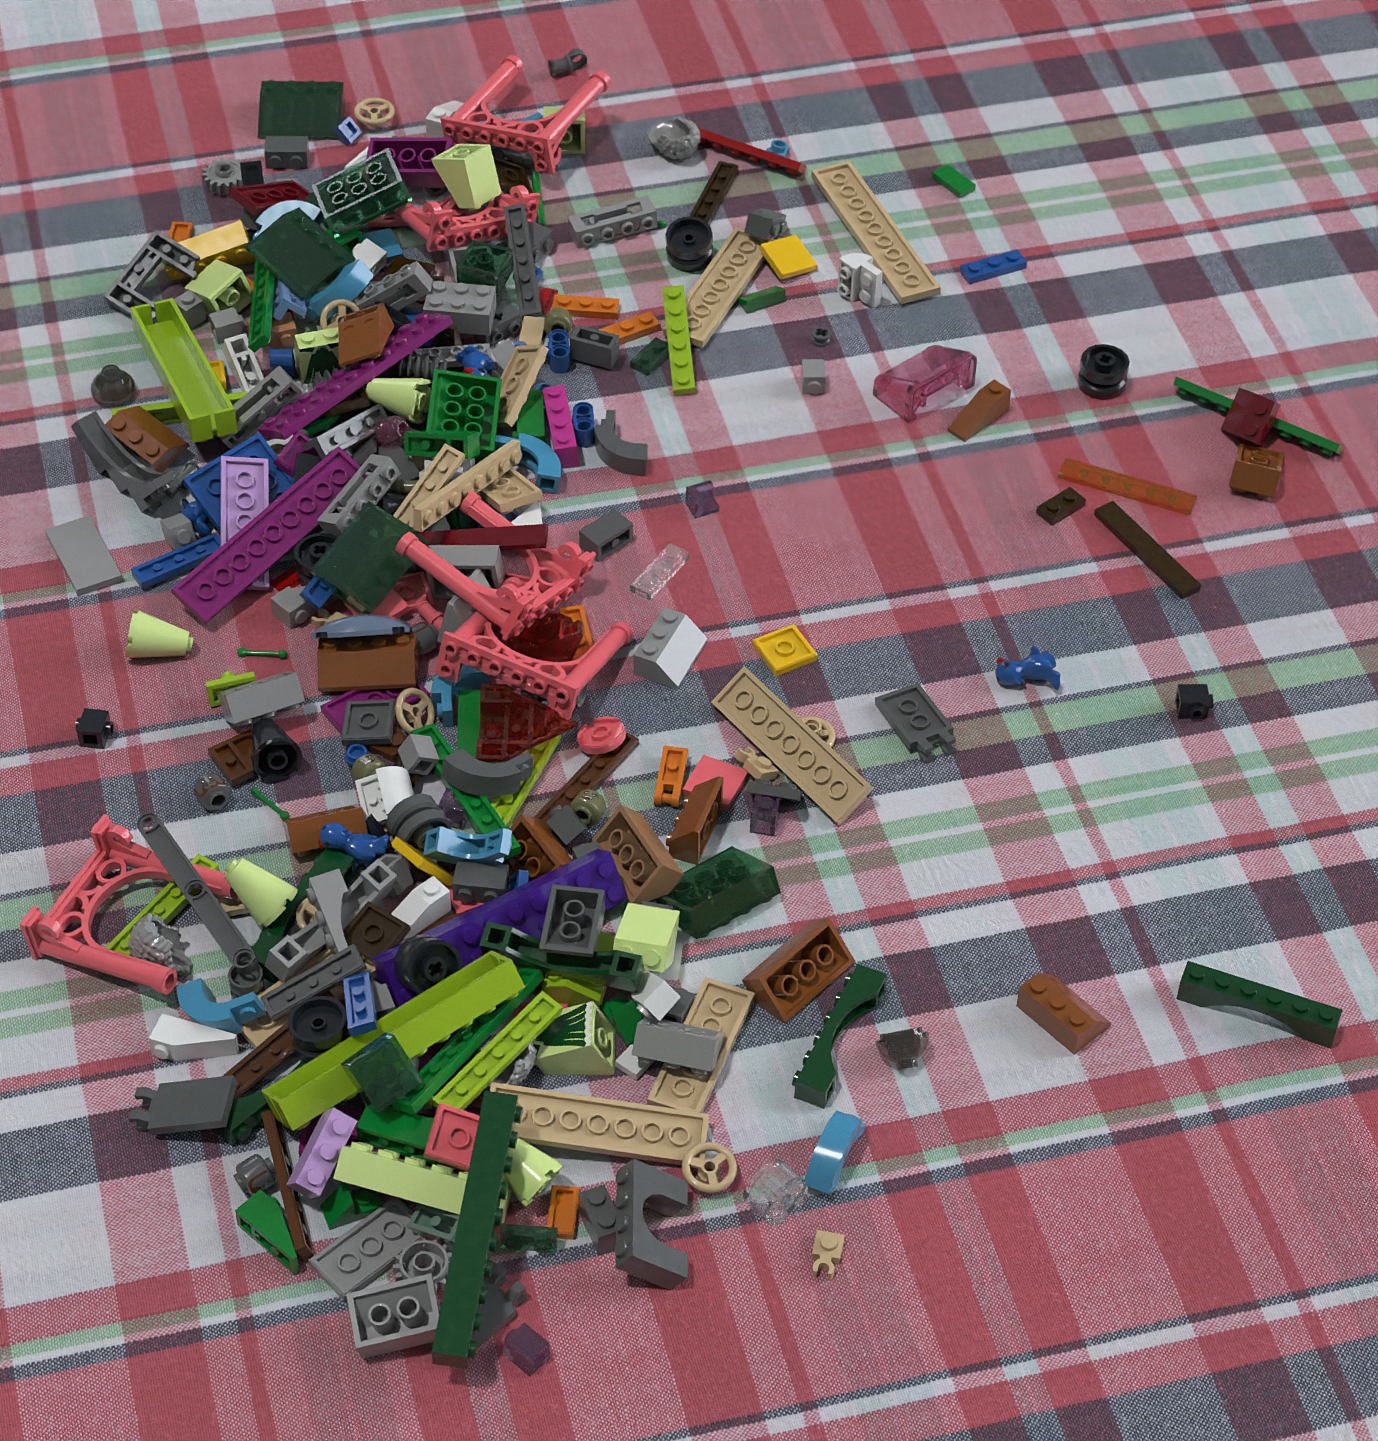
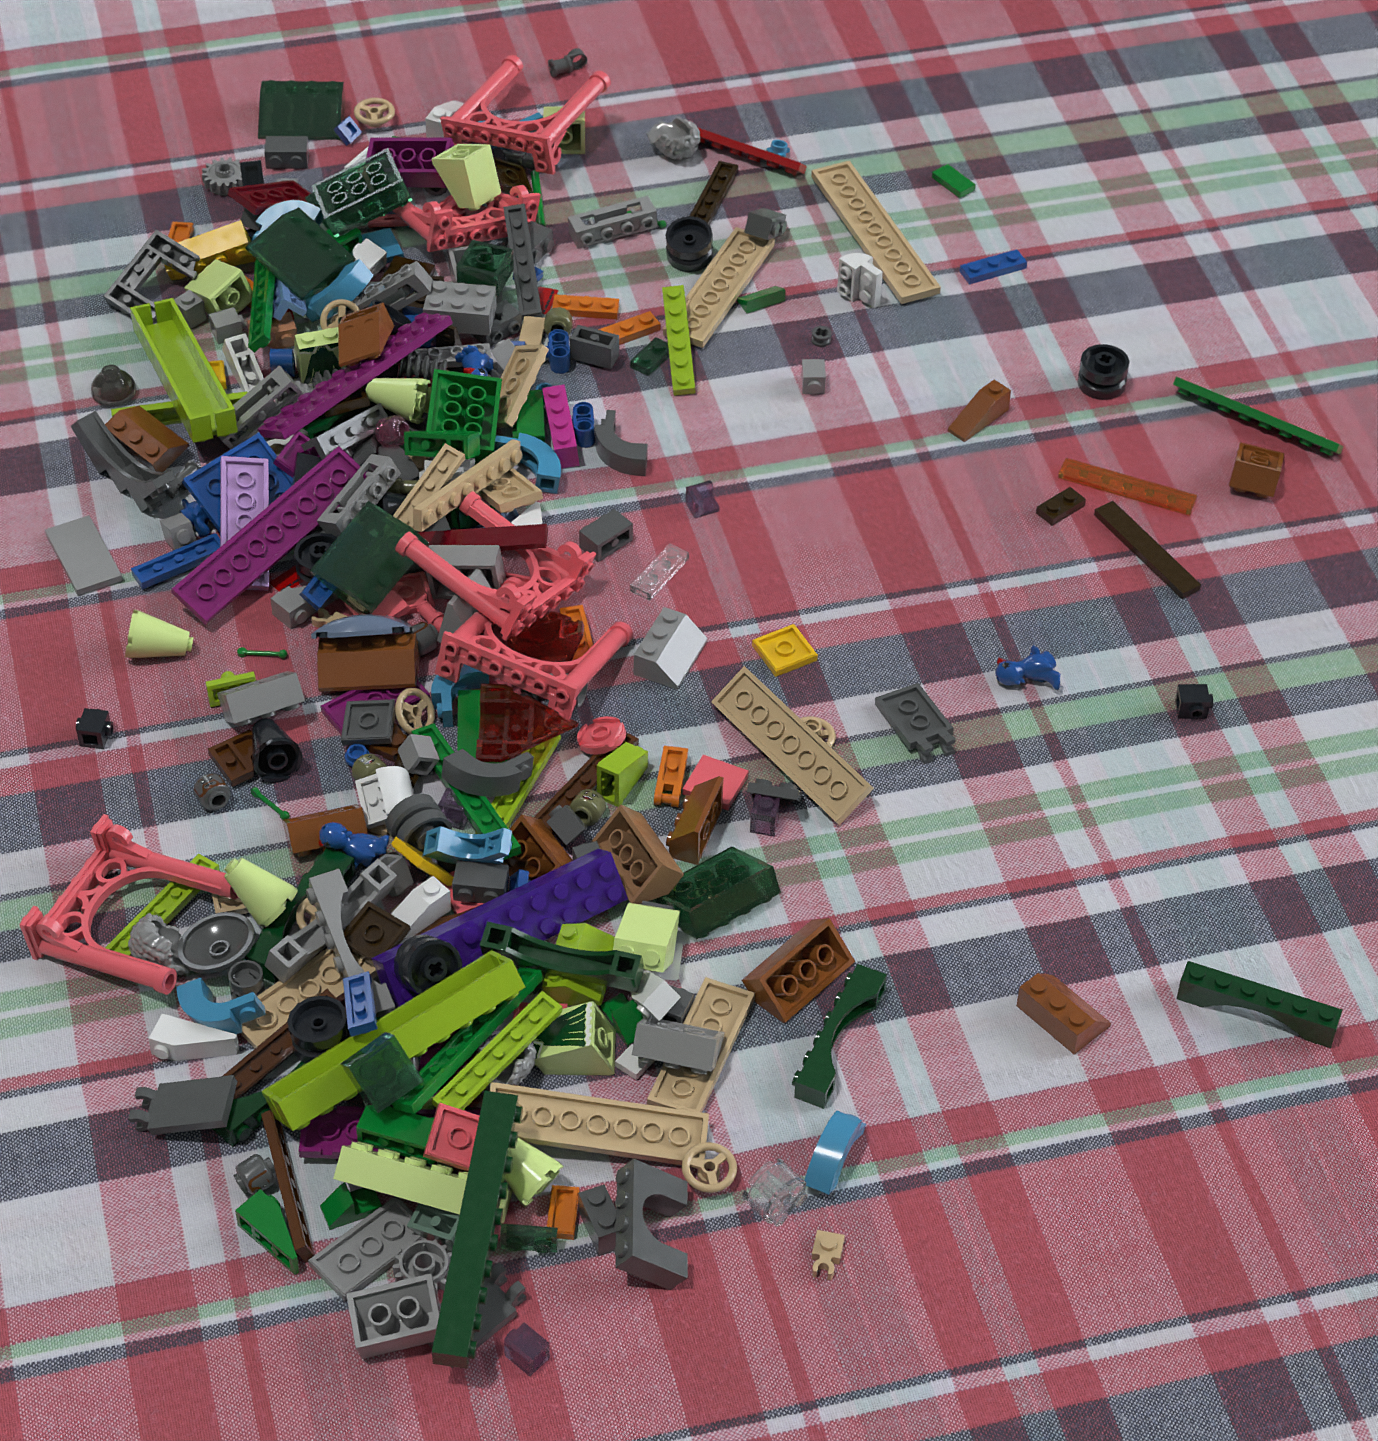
dark grey beam [136,812,258,975] -> none
dark grey tile [261,944,367,1021] -> none
lavender brick [286,1108,357,1198] -> none
black bar [365,814,392,851] -> none
dark grey slope [539,884,605,957] -> none
tan plate [735,747,779,780] -> none
yellow tile [759,235,818,280] -> none
clear pink windscreen [873,345,977,424] -> none
clear smoke piece [875,1027,929,1070] -> none
dark red slope [1221,388,1281,446] -> none
none -> dark grey dish [178,912,255,973]
none -> lime slope [597,742,648,807]

